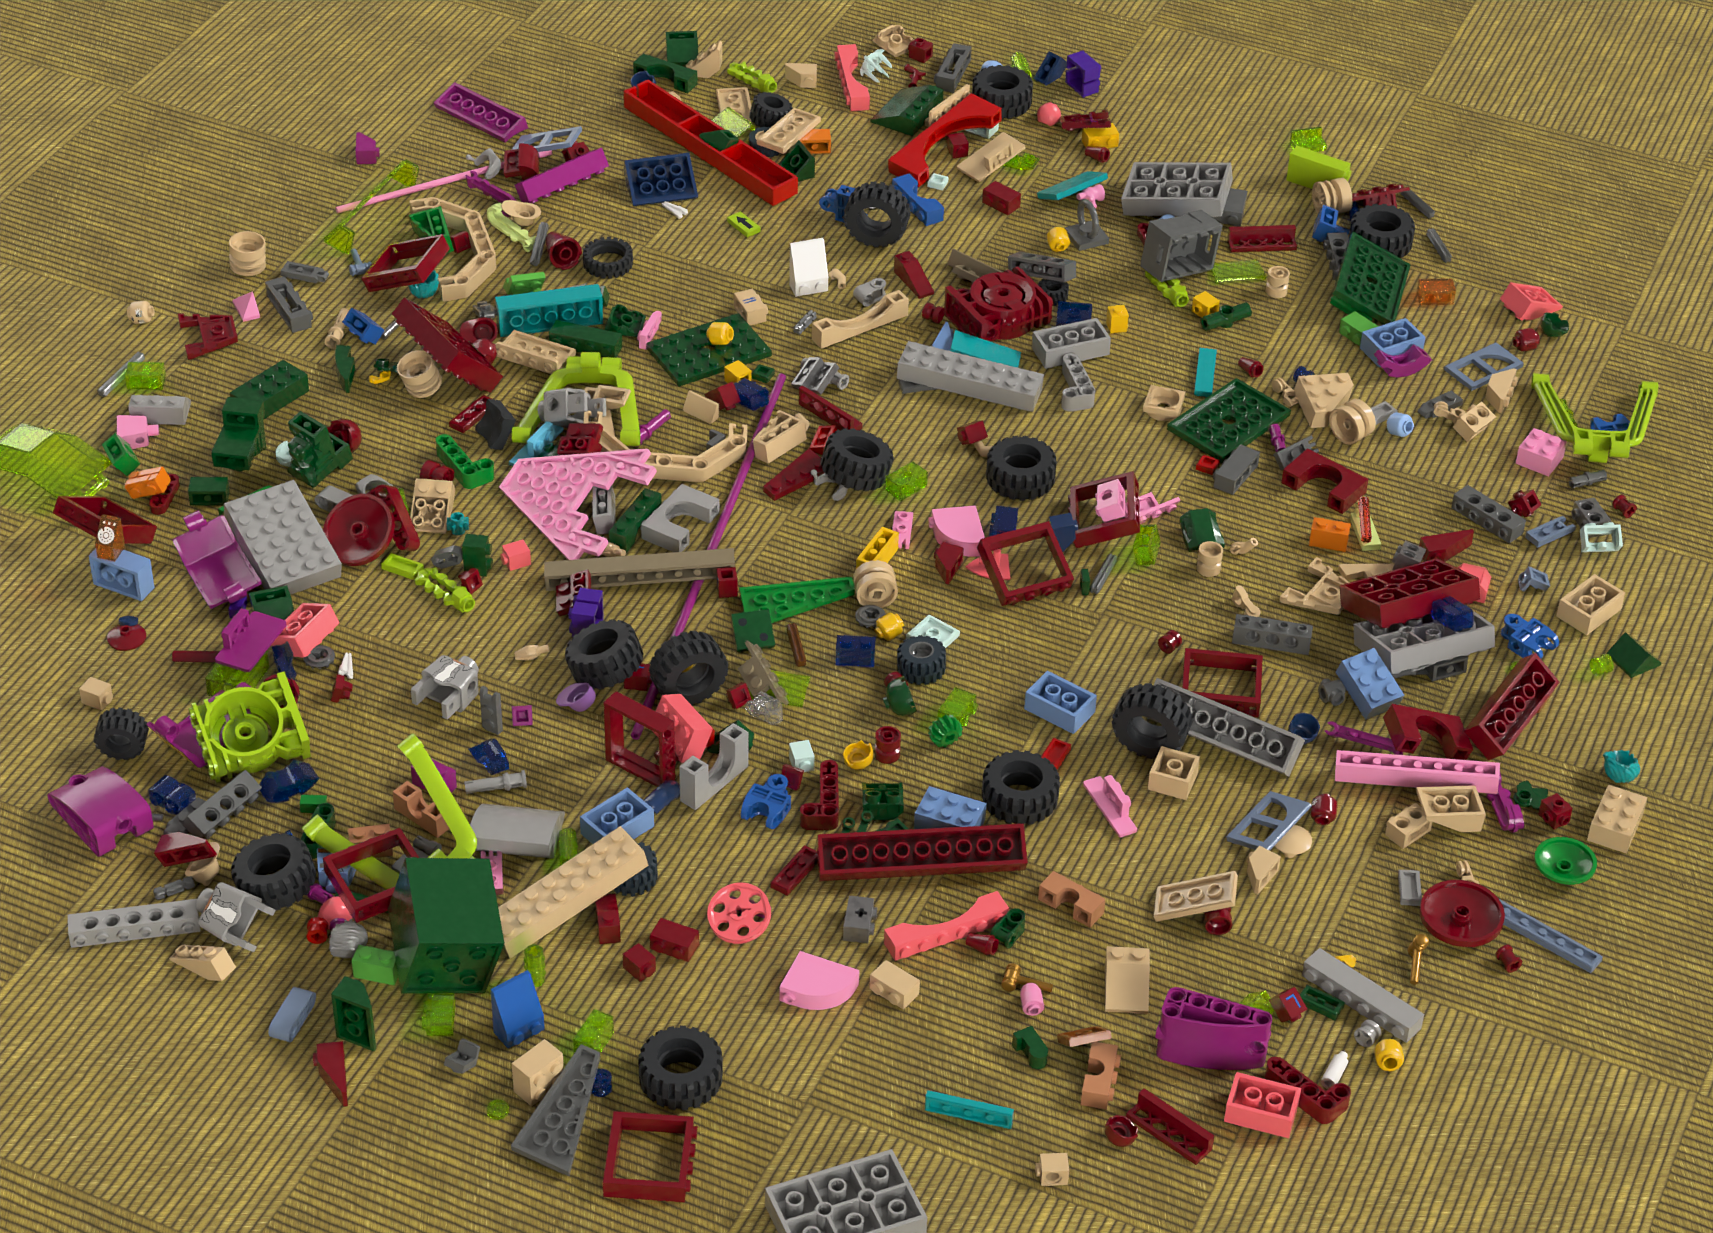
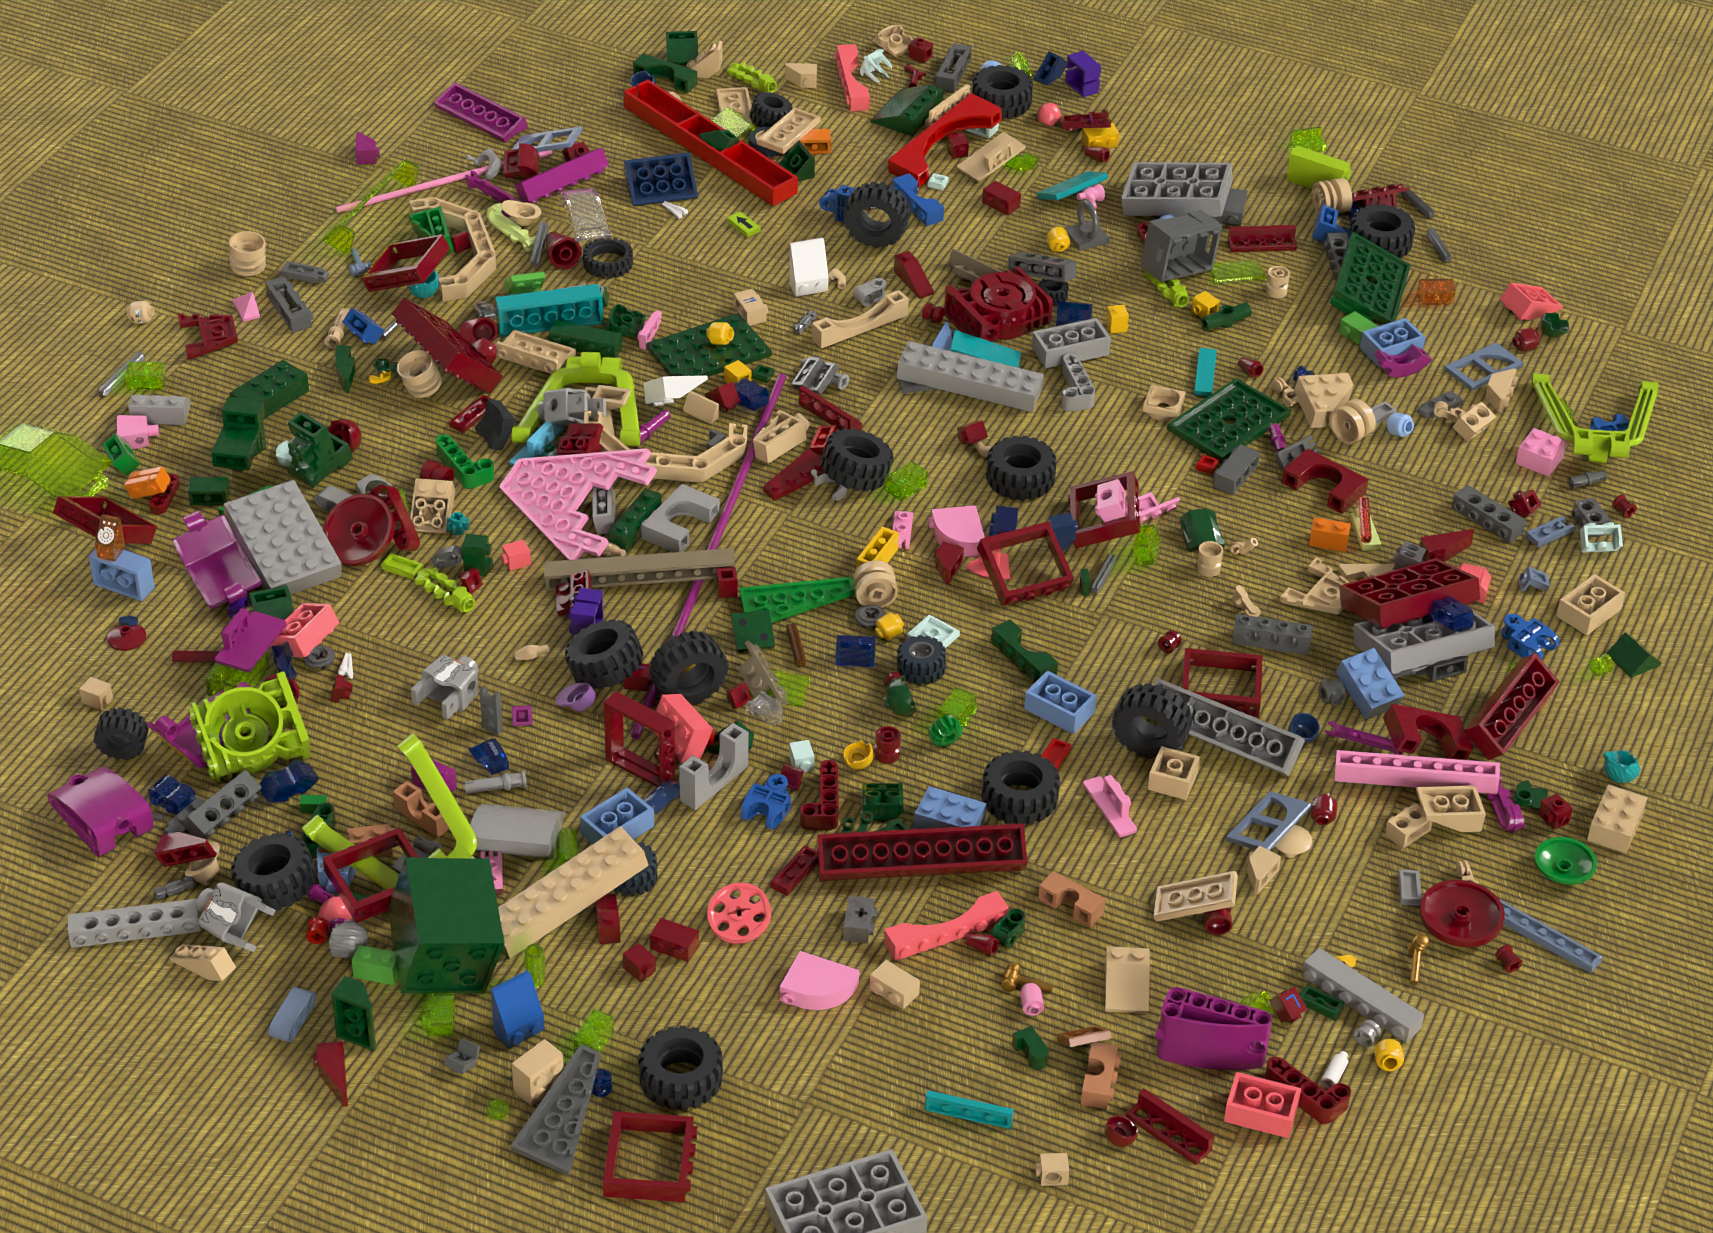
none -> clear windscreen [558,187,611,242]
none -> white slope [643,376,708,407]
none -> dark green arch [991,619,1058,682]

